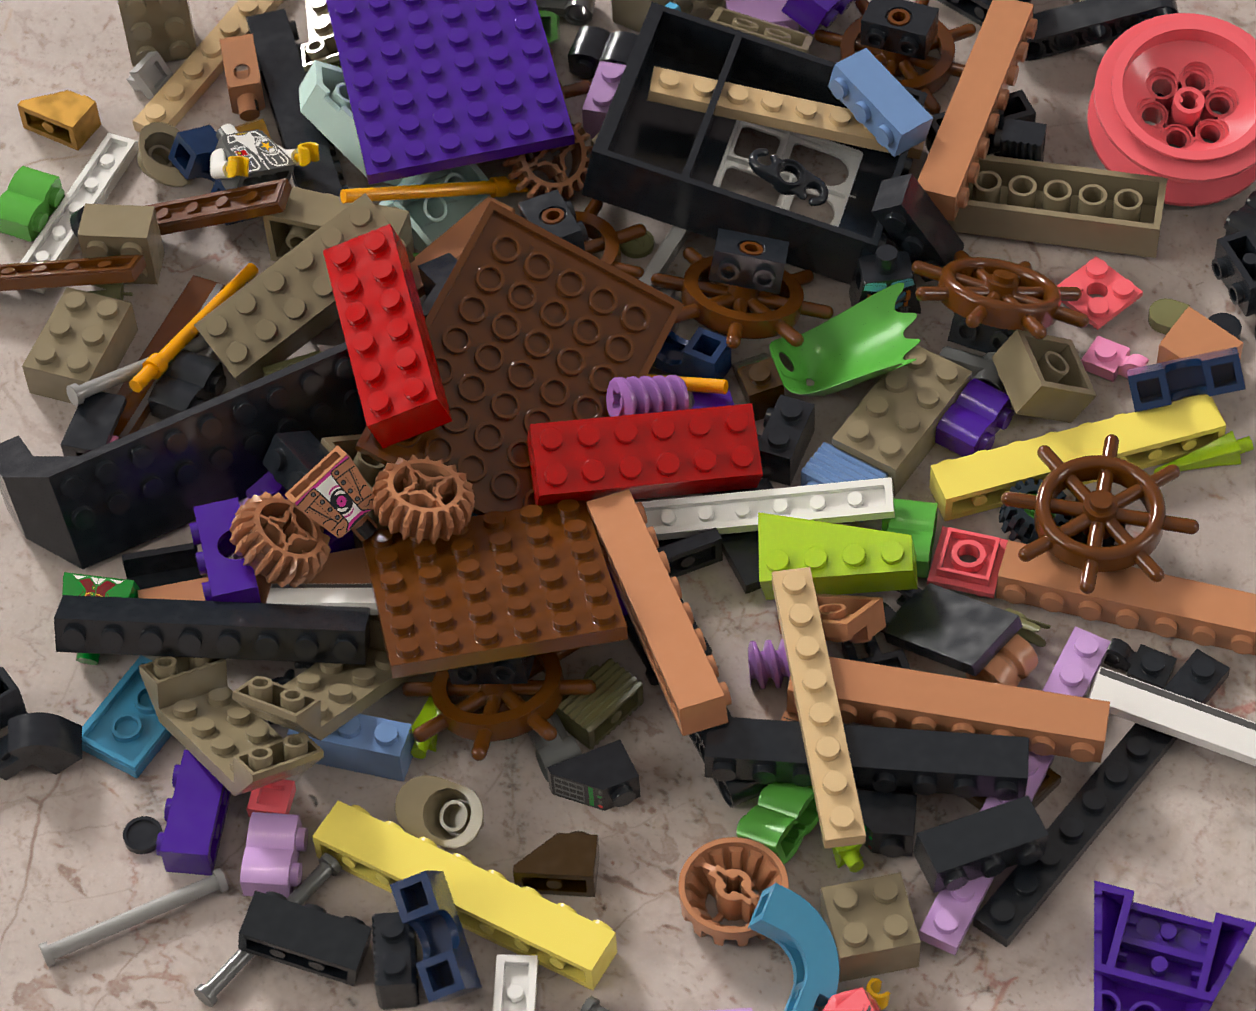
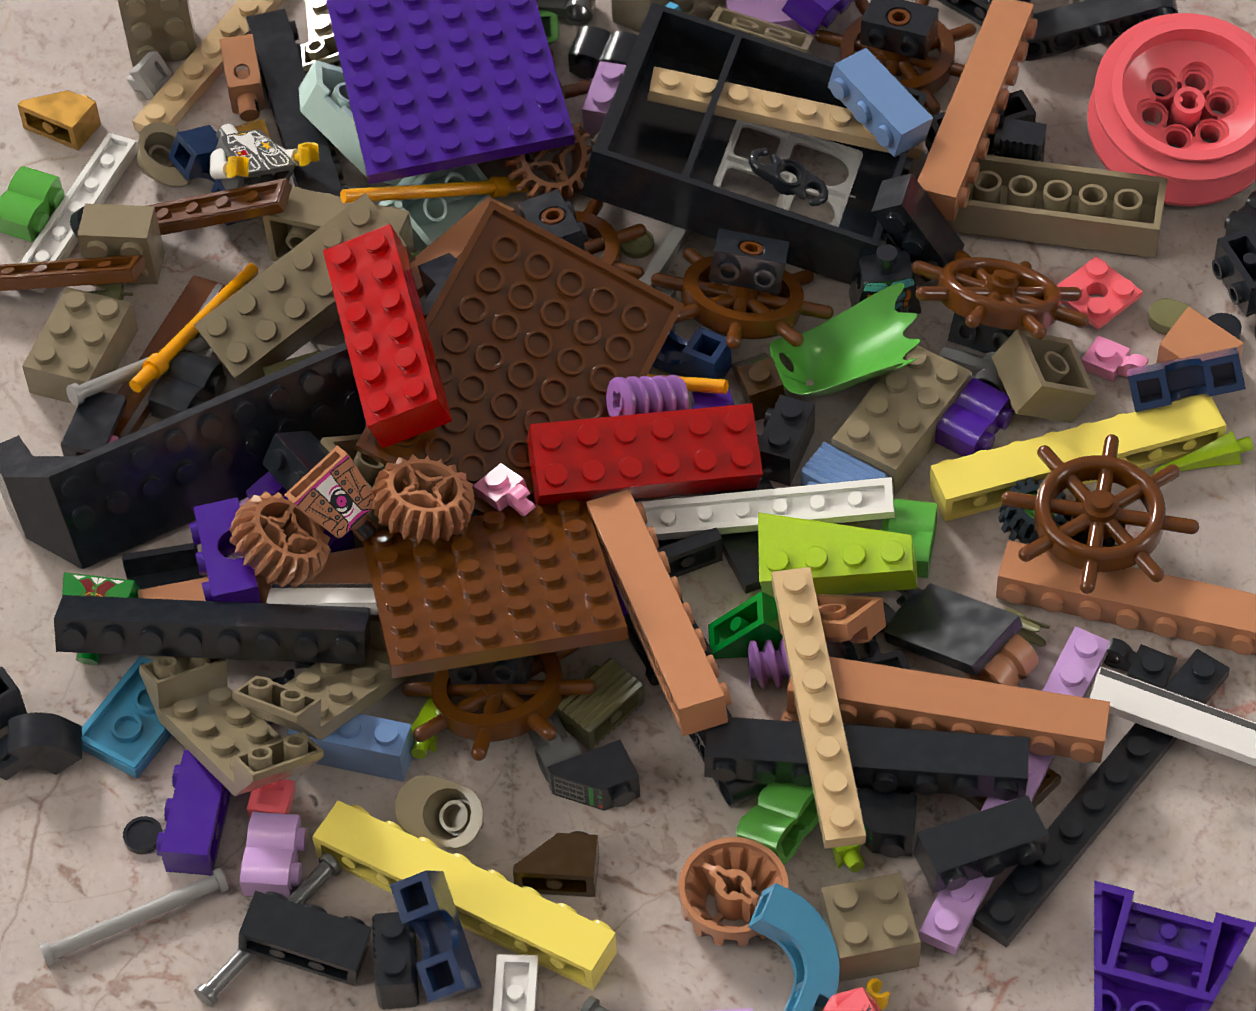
coral piece [927,526,1008,599] -> none
none -> bright pink plate [473,463,535,516]
none -> green slope [708,591,783,659]

